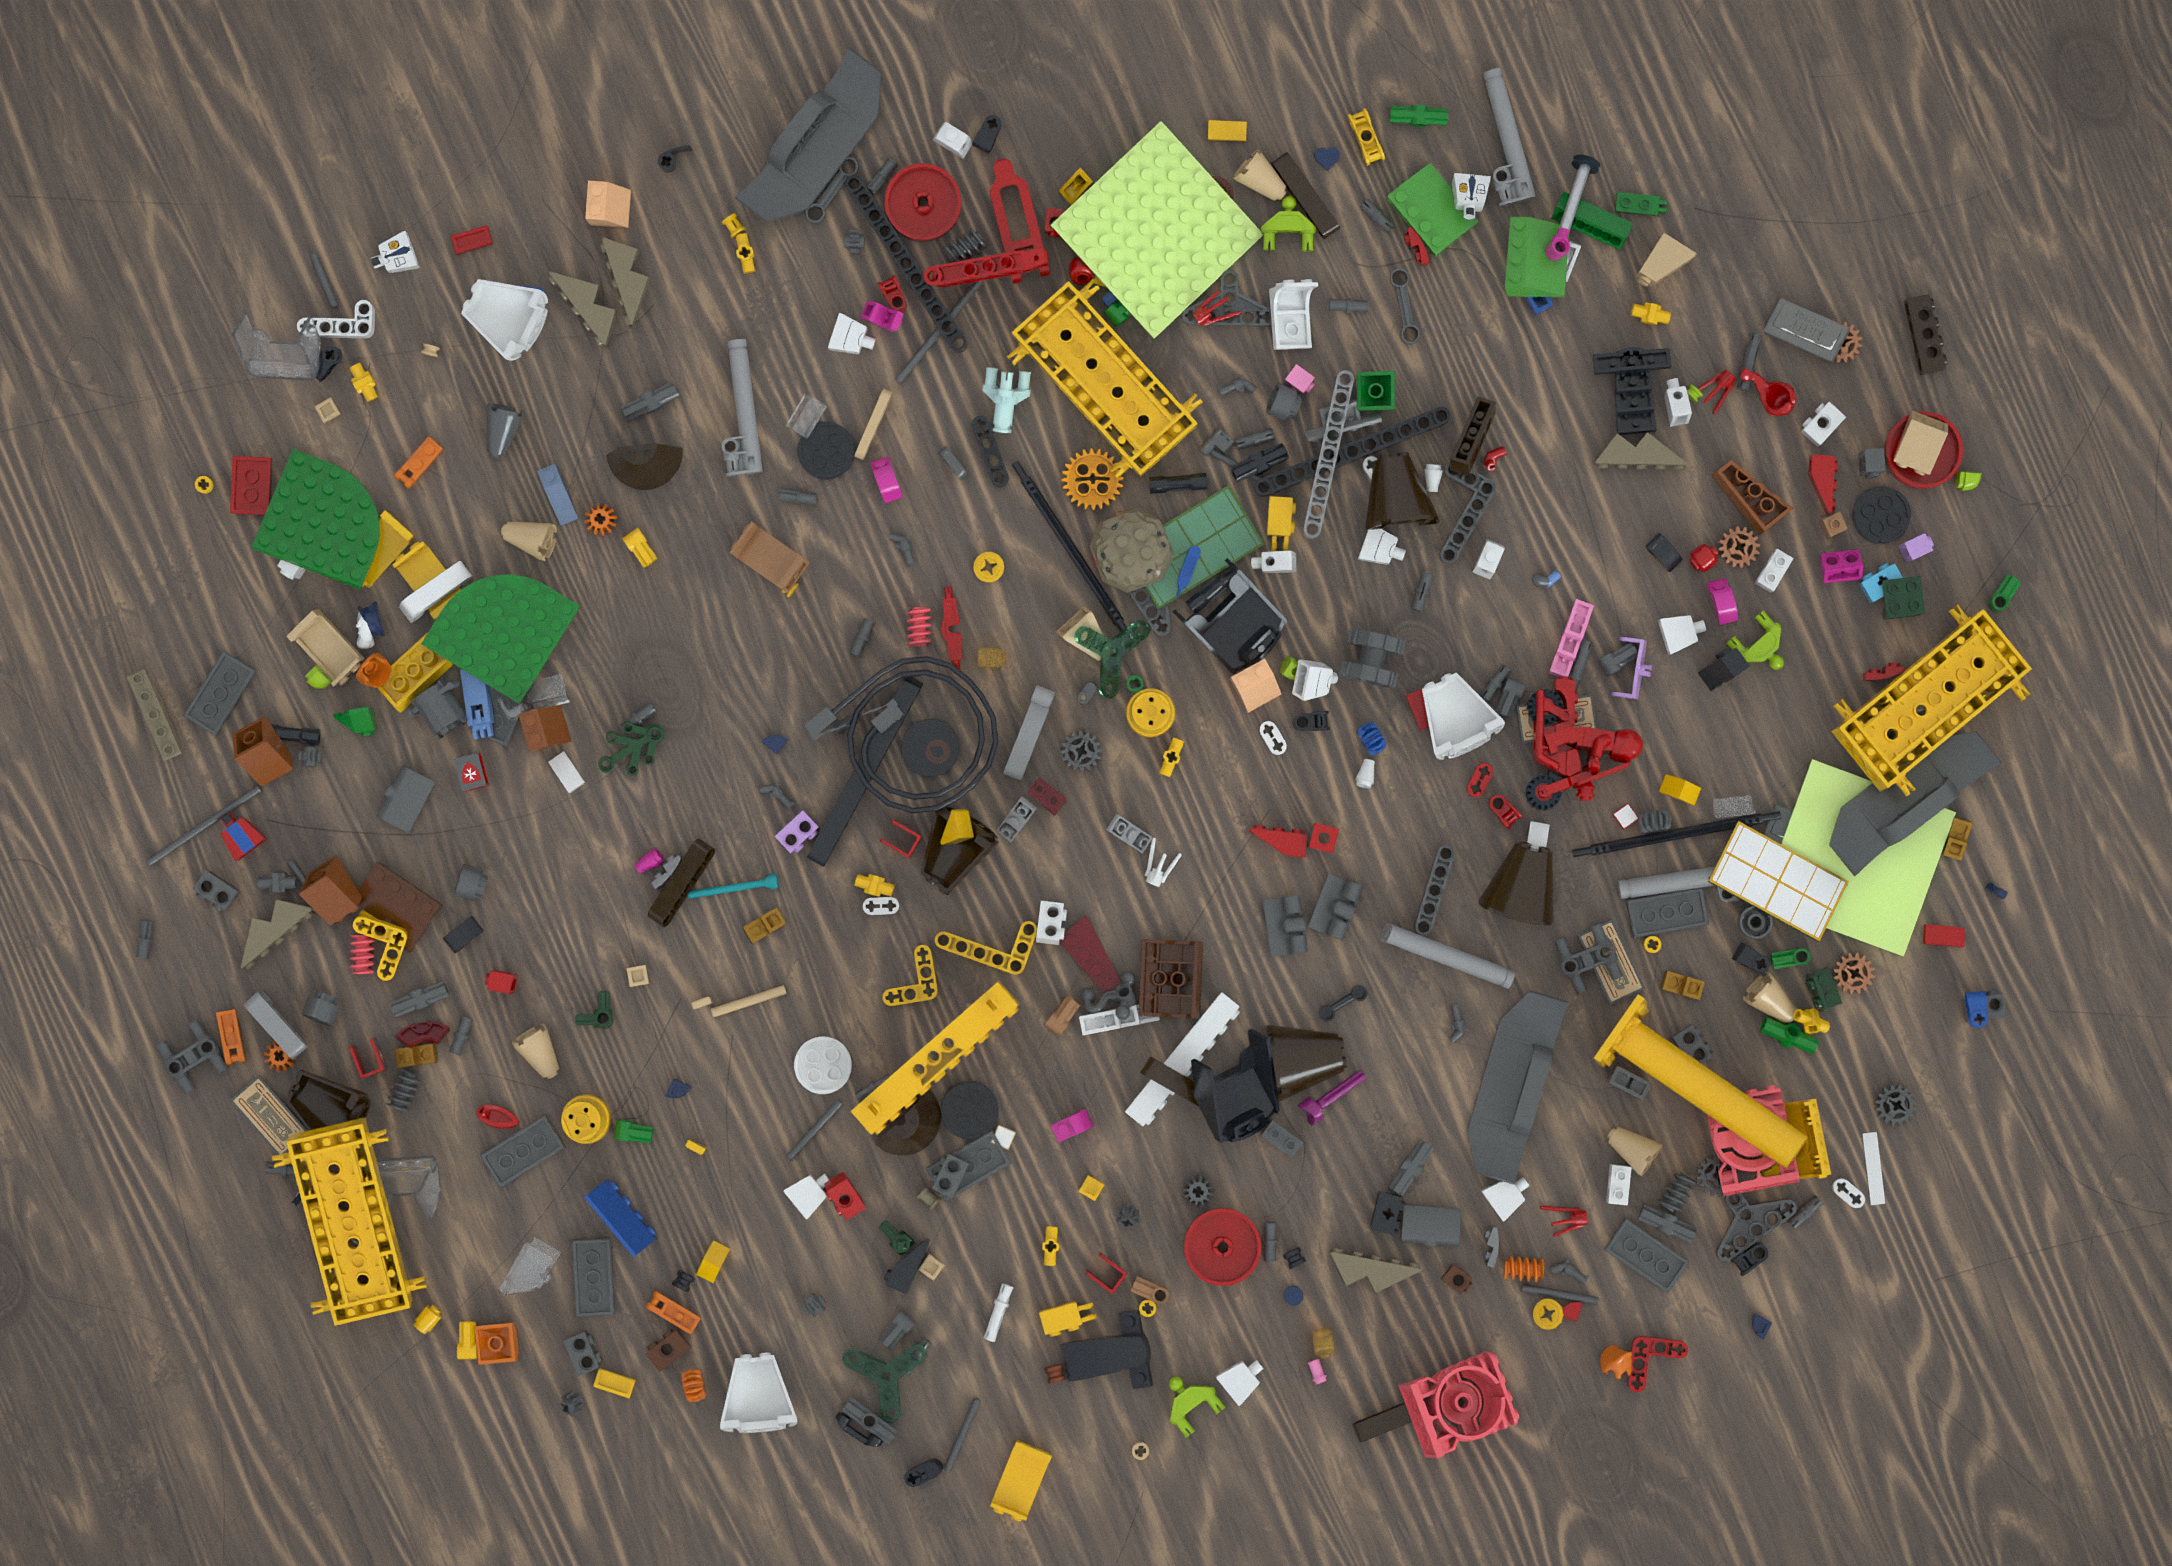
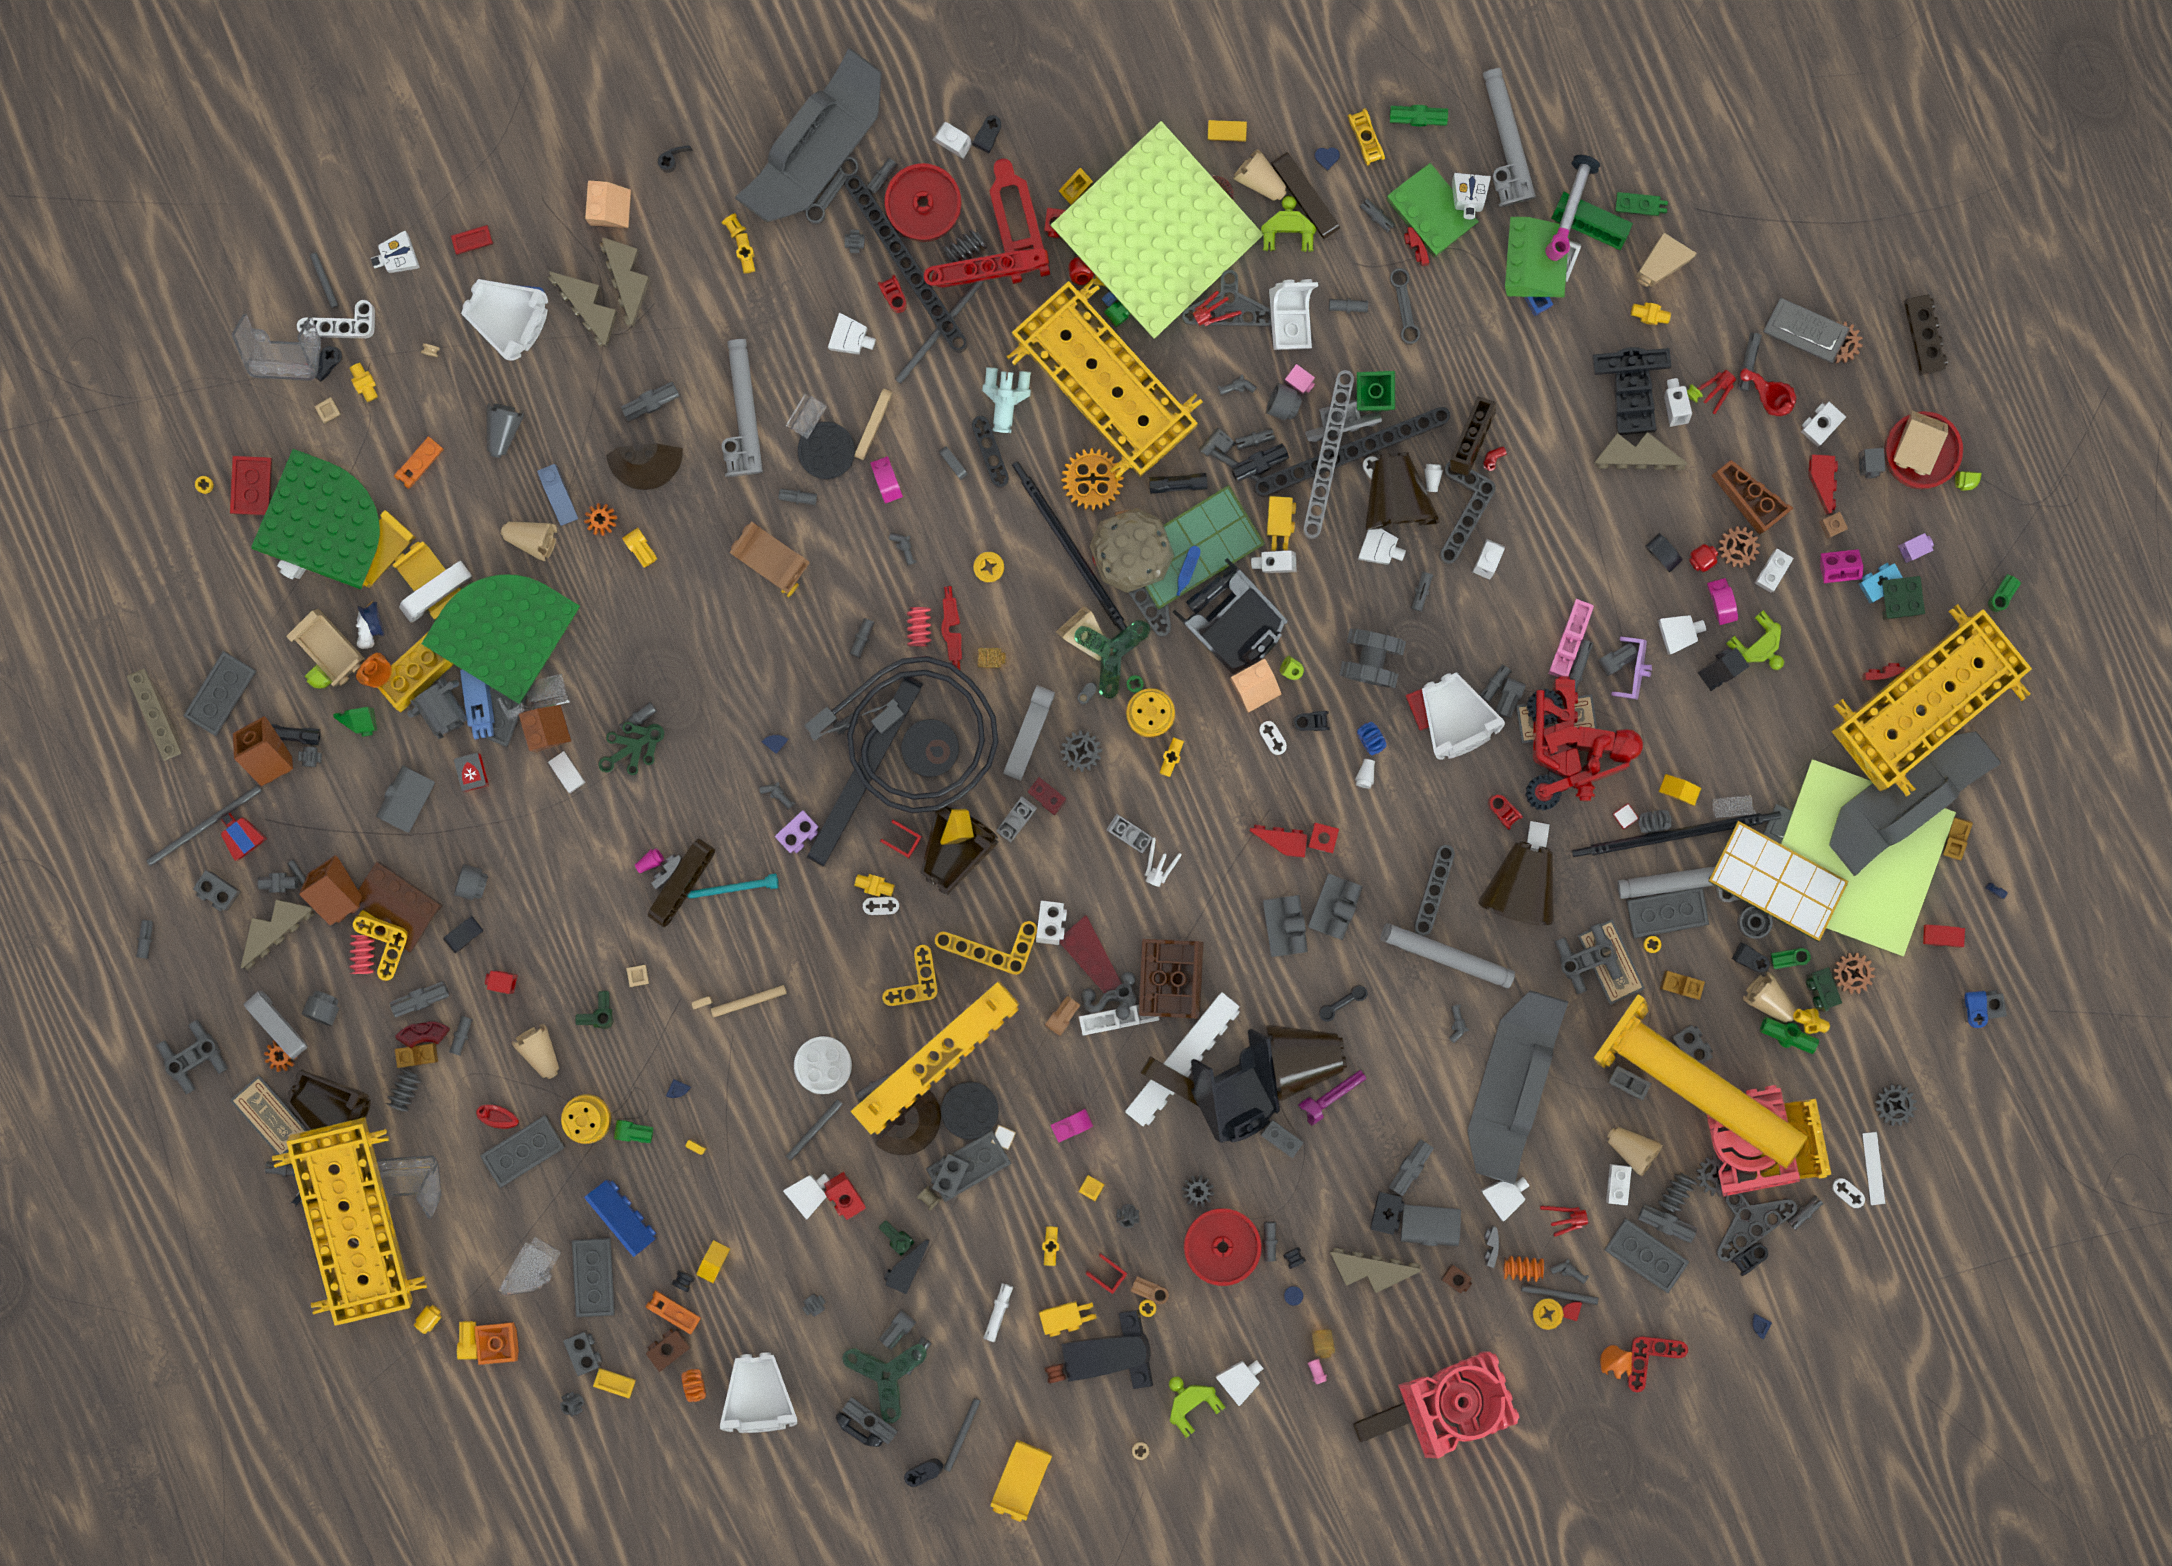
orange plate [216,1009,246,1065] -> none
red piece [349,1038,388,1079] -> none
pearl gold slope [742,907,786,944] -> none
dark pink brick [860,301,904,332] -> none
tan tile [918,1254,945,1281] -> none
white torso [1292,660,1338,701] -> none
red beam [1467,763,1493,797] -> none
arm [1532,570,1561,588] -> none
black tile [1852,486,1911,544] -> none

